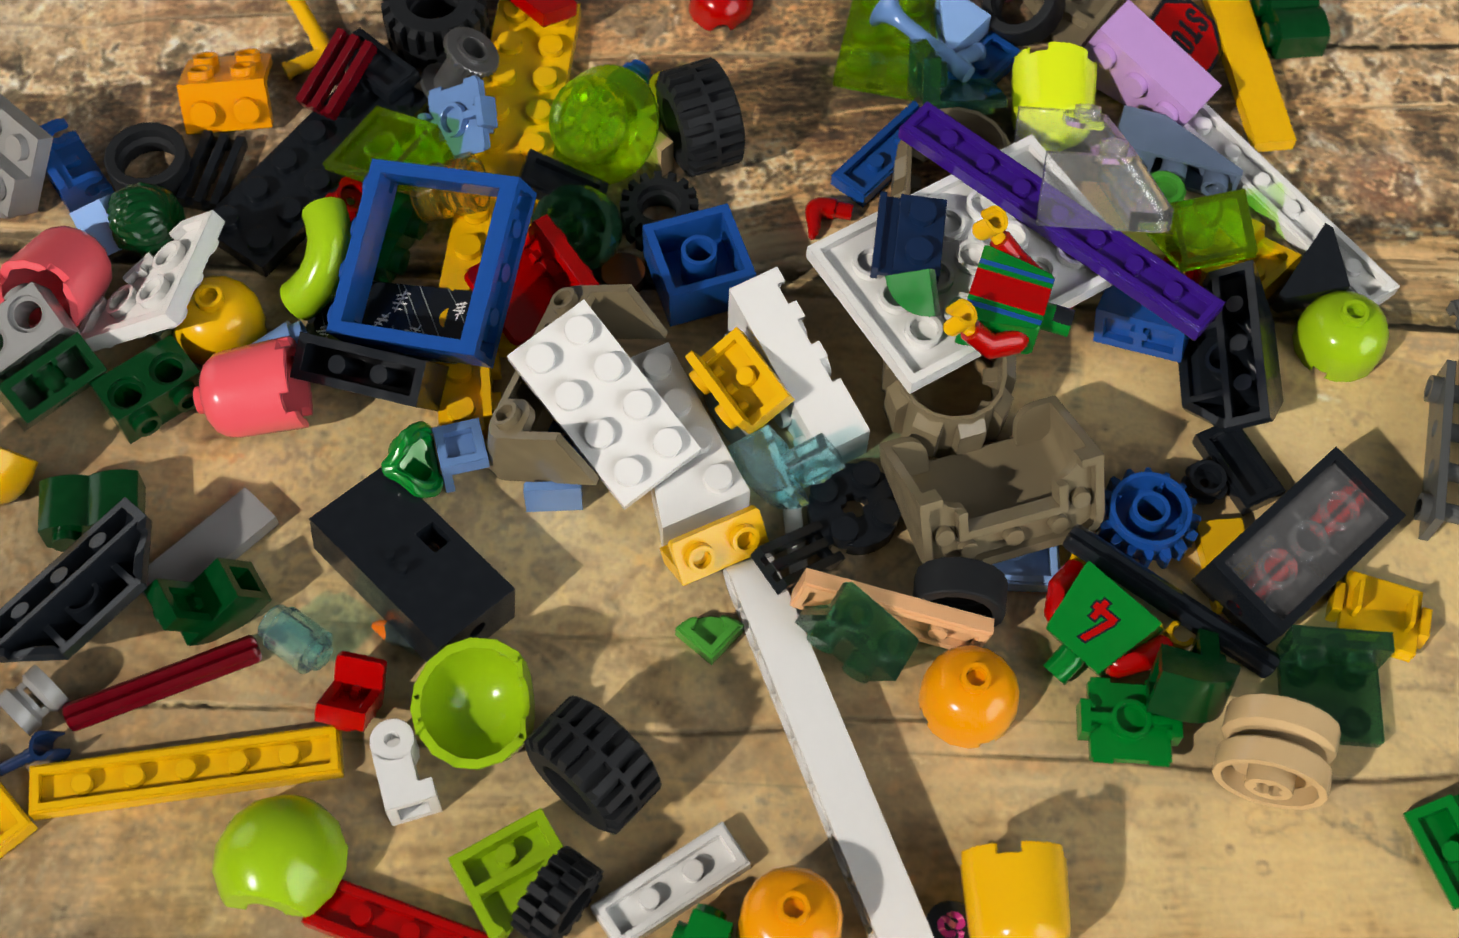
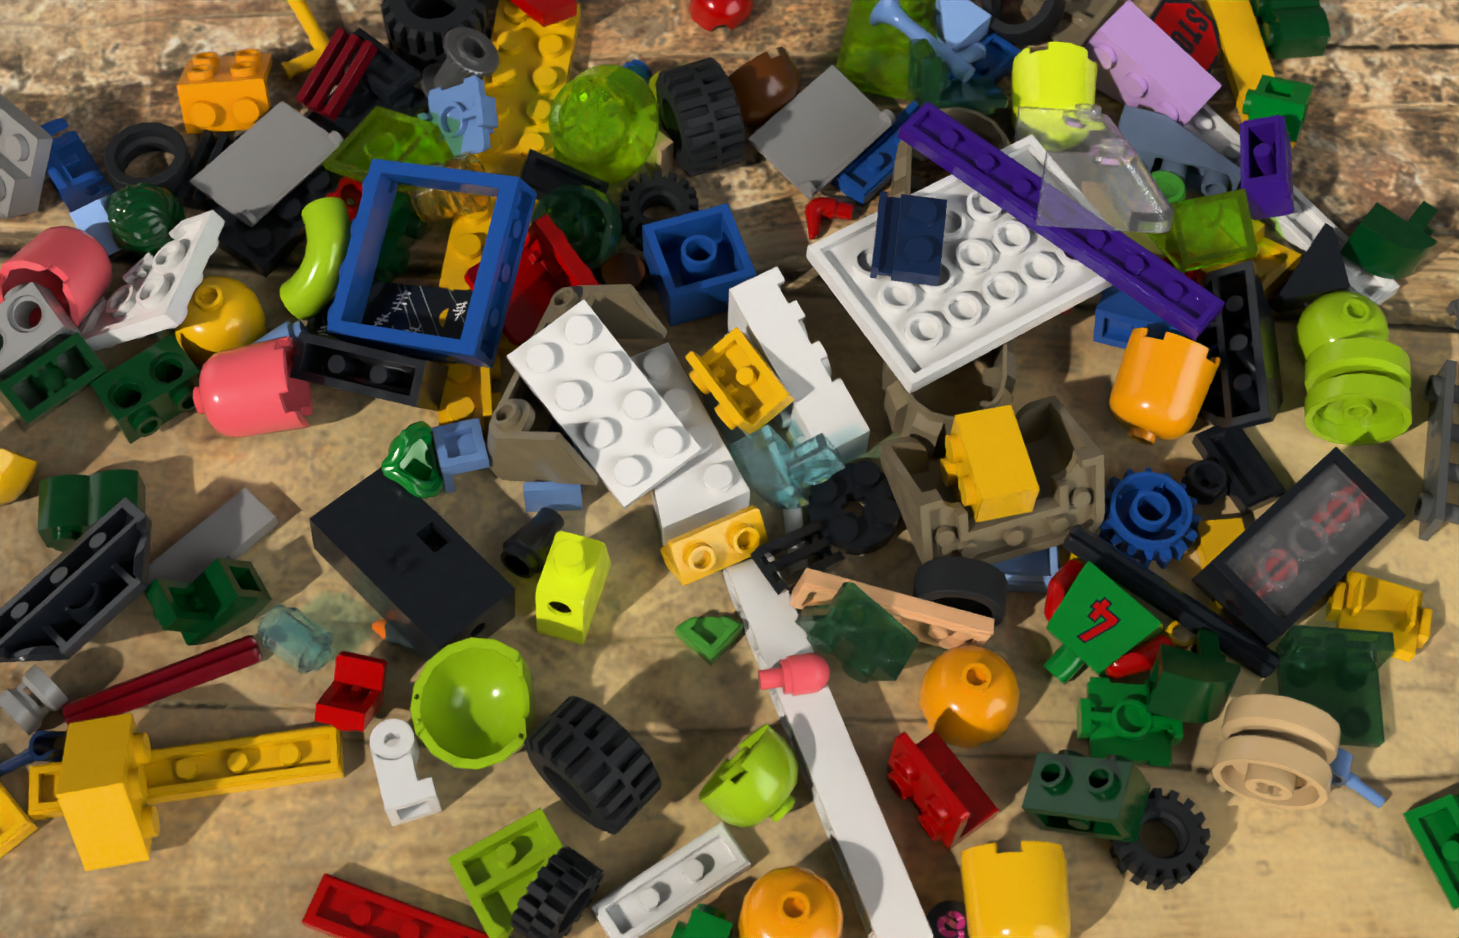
lime cylinder [212,794,348,917] -> none
green tile [885,269,941,317] -> none
torso [943,205,1076,359] -> none
none -> yellow brick [56,713,160,871]
none -> light grey piece [189,101,345,227]
none -> black cone [500,507,564,579]
none -> neon yellow torso [535,531,611,645]
none -> lime cylinder [698,724,798,828]
none -> reddish brown cylinder [728,47,801,127]
none -> light grey piece [747,65,896,198]
none -> coral cylinder [758,653,830,696]
none -> red bracket [886,730,999,851]
none -> yellow brick [940,404,1040,523]
none -> dark green brick [1021,750,1151,843]
none -> black tyre [1108,788,1210,890]
none -> light orange cylinder [1109,327,1220,446]
none -> dark purple brick [1240,115,1294,220]
none -> green brick [1242,75,1314,142]
none -> lime wheel [1304,337,1412,446]
none -> medium blue hand [1329,748,1386,808]
none -> dark green brick [1340,200,1438,279]

